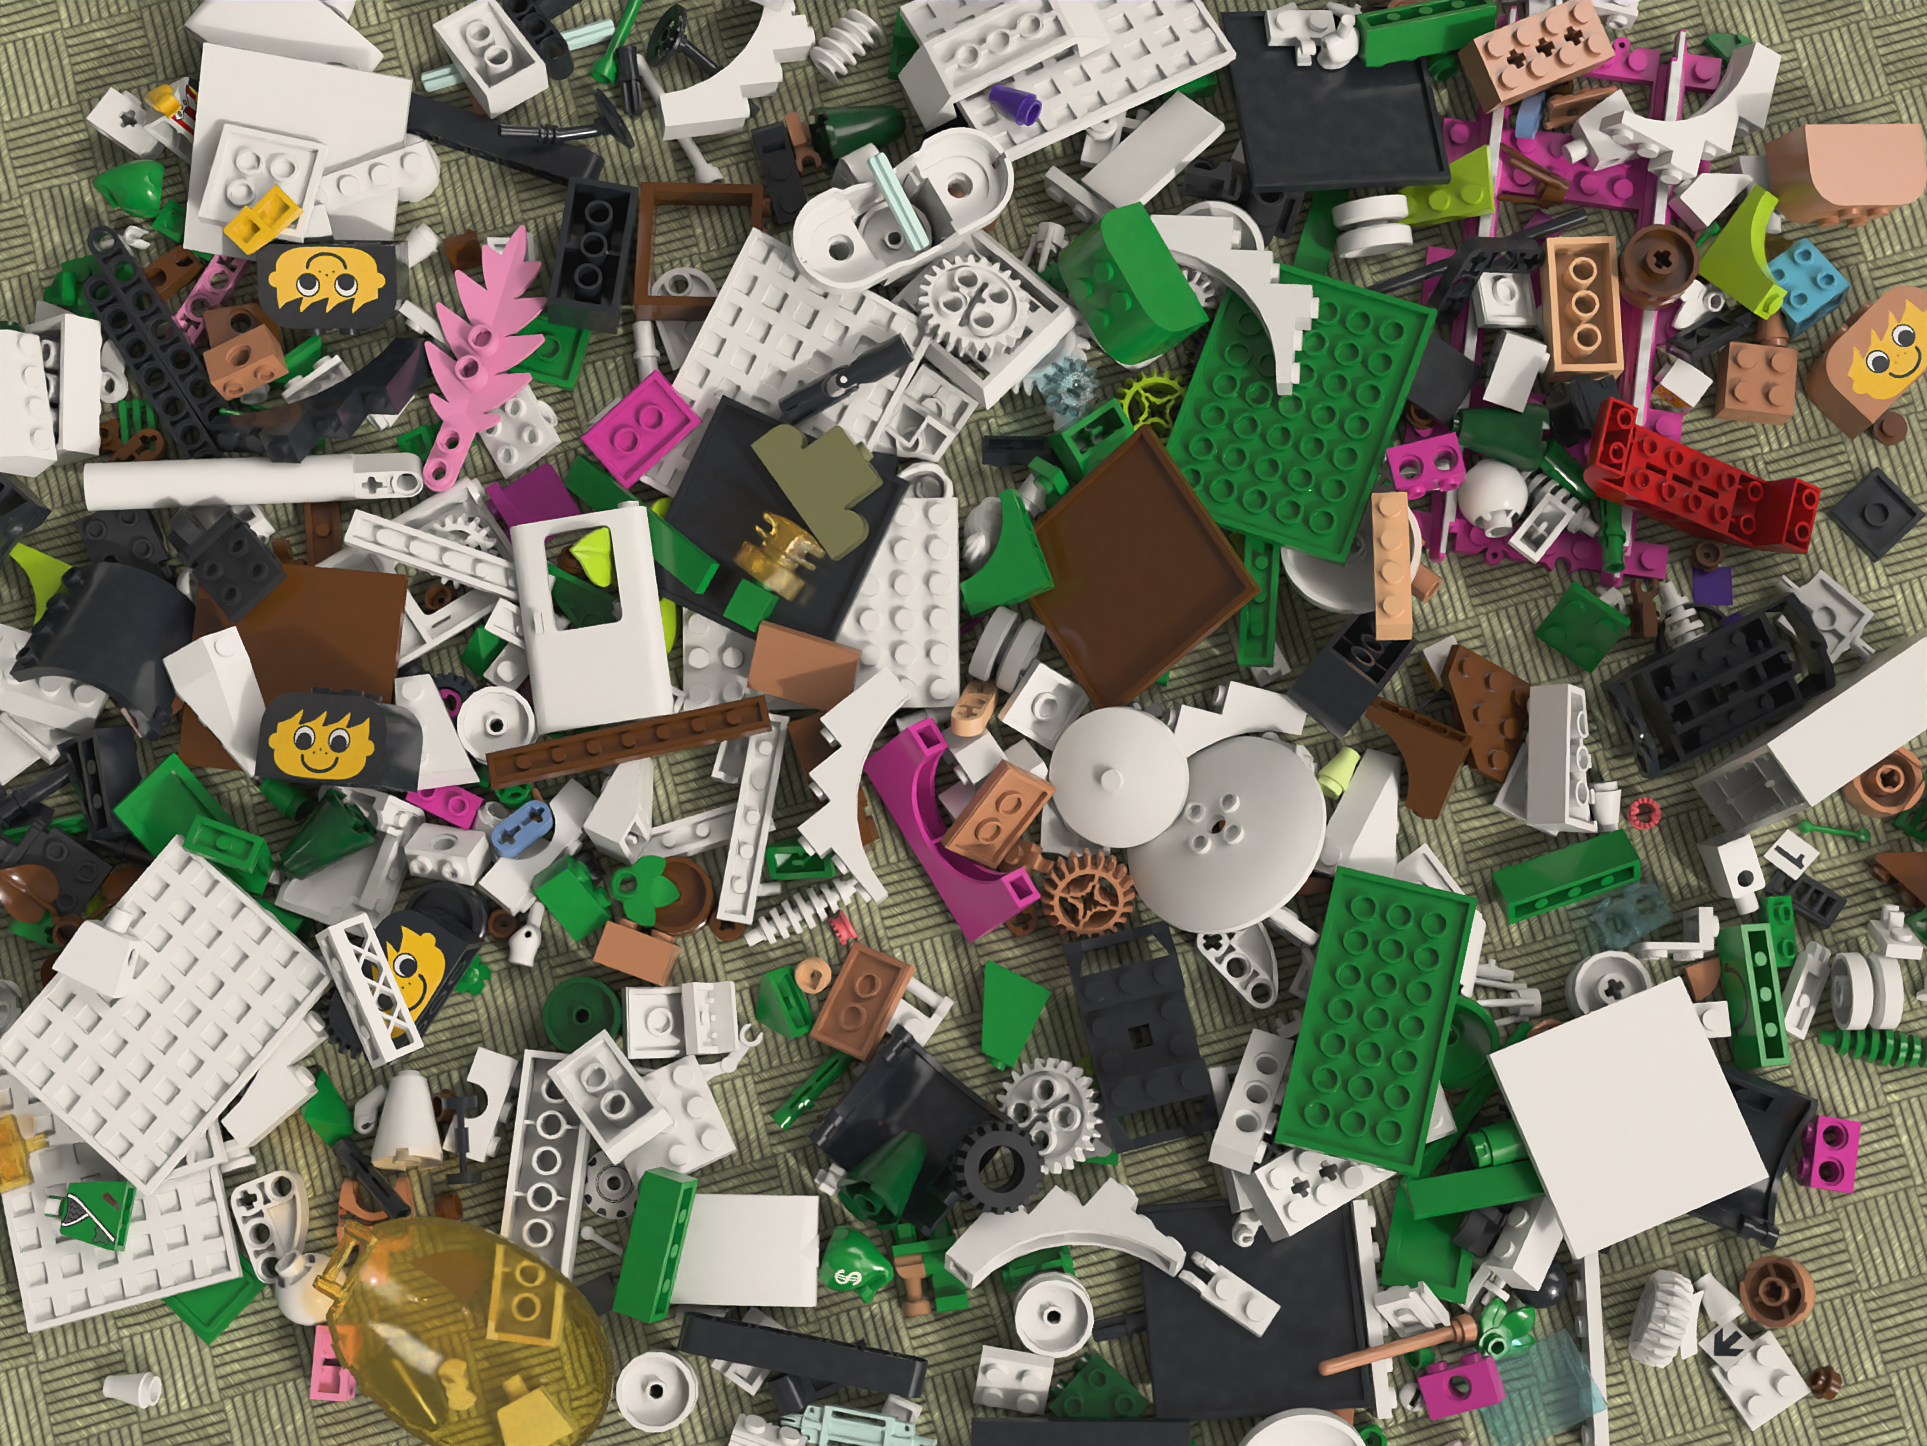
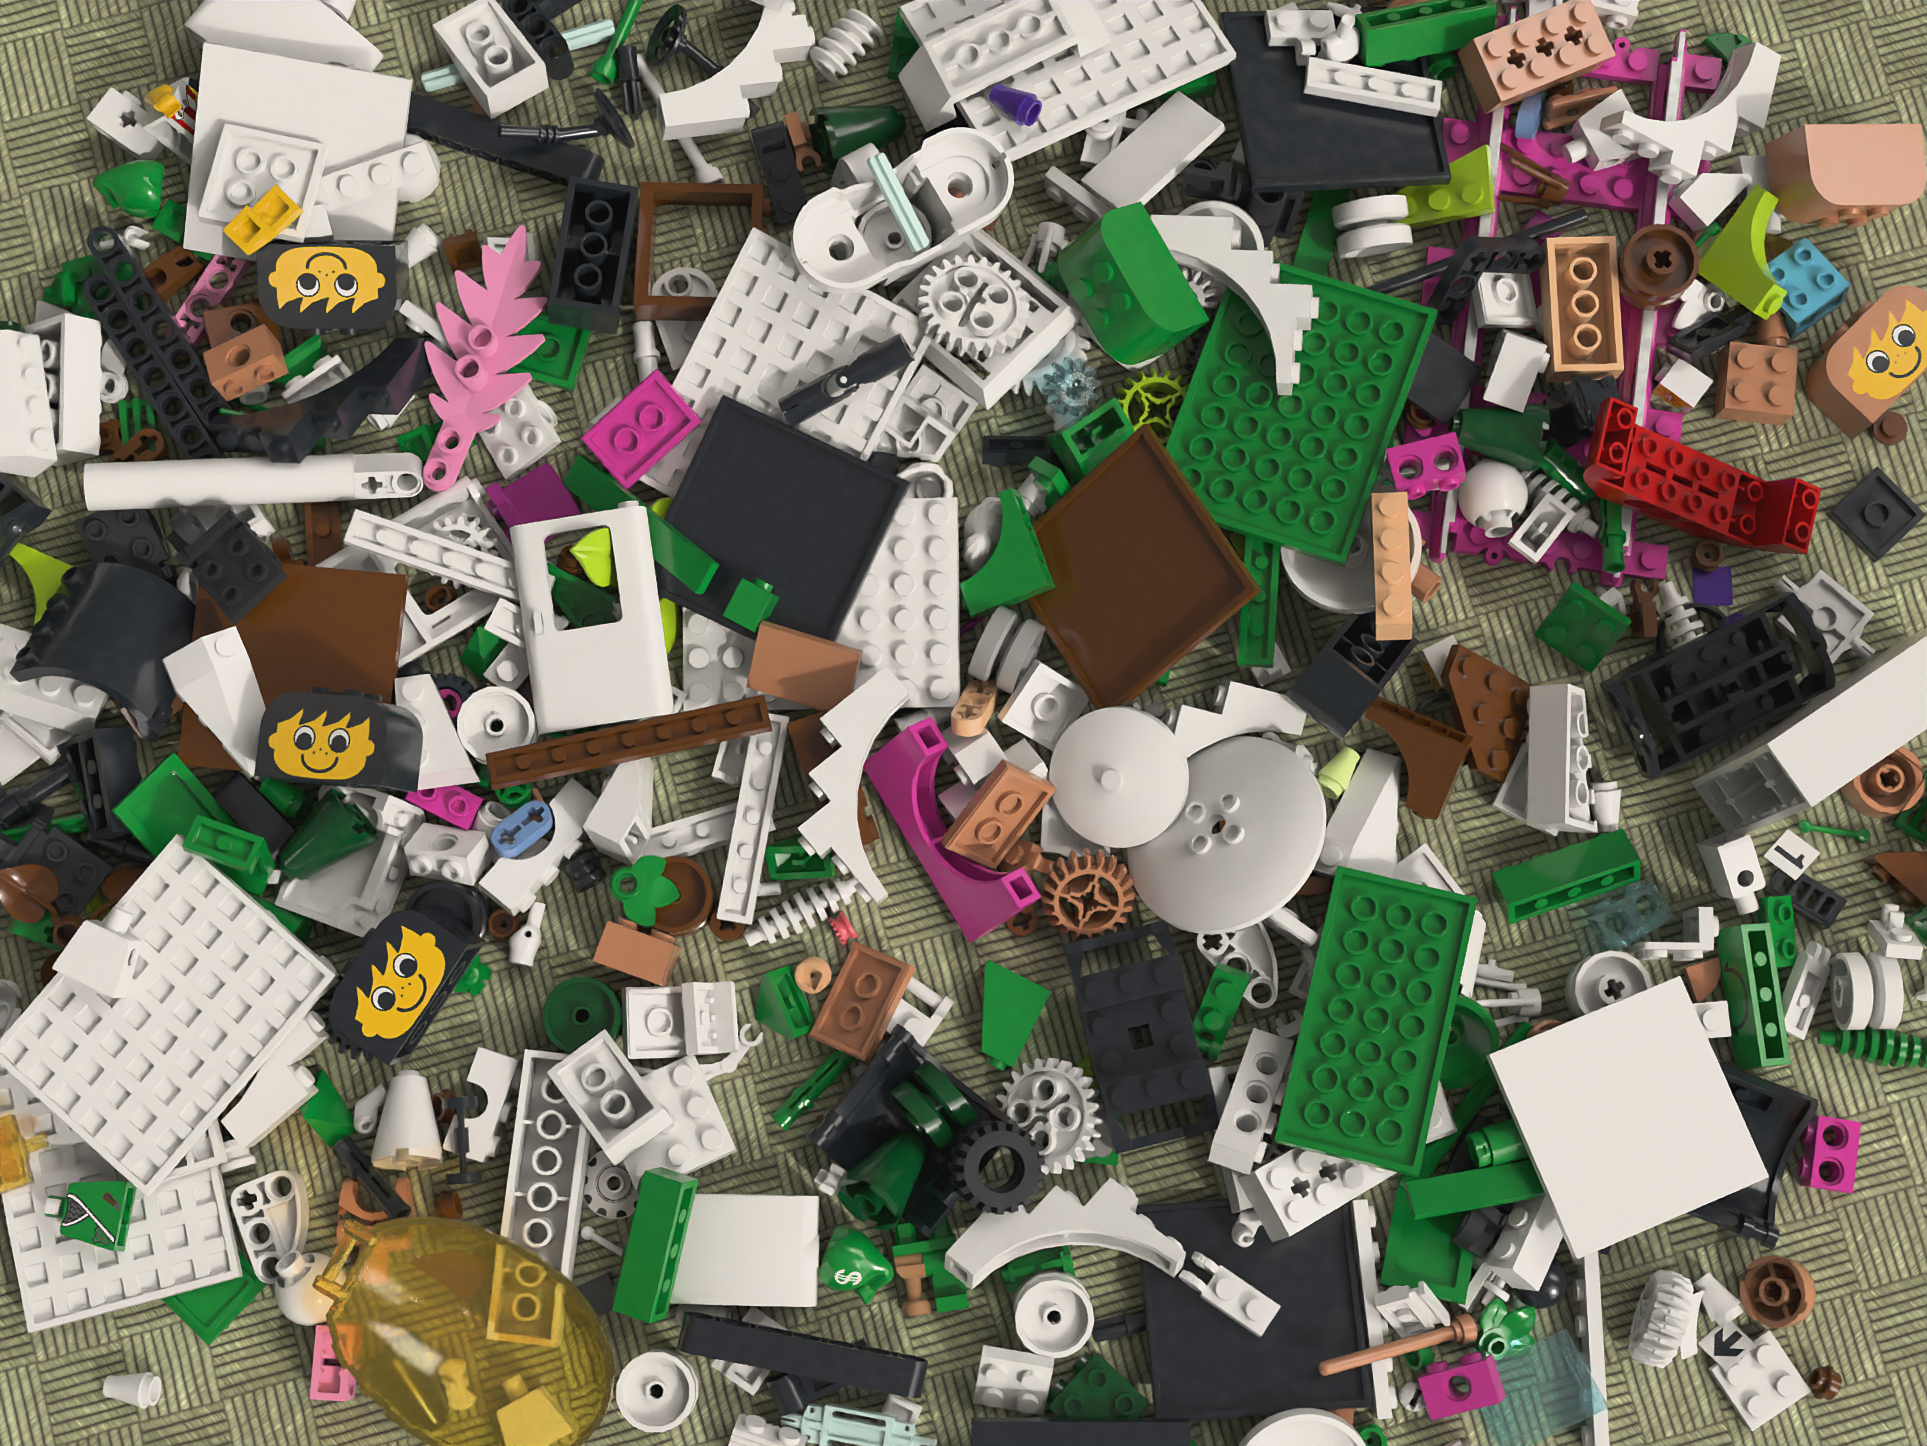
white fence [315,913,424,1069] -> none
green brick [533,853,612,943] -> none
clear yellow wheel [732,510,827,601] -> none
olive brick [751,424,883,561] -> none
coral bush [1627,797,1661,830] -> none
none -> black beam [211,770,298,863]
none -> dark green wheel [888,1059,978,1152]
none -> green plate [1192,962,1251,1061]
none -> white plate [1303,57,1442,117]

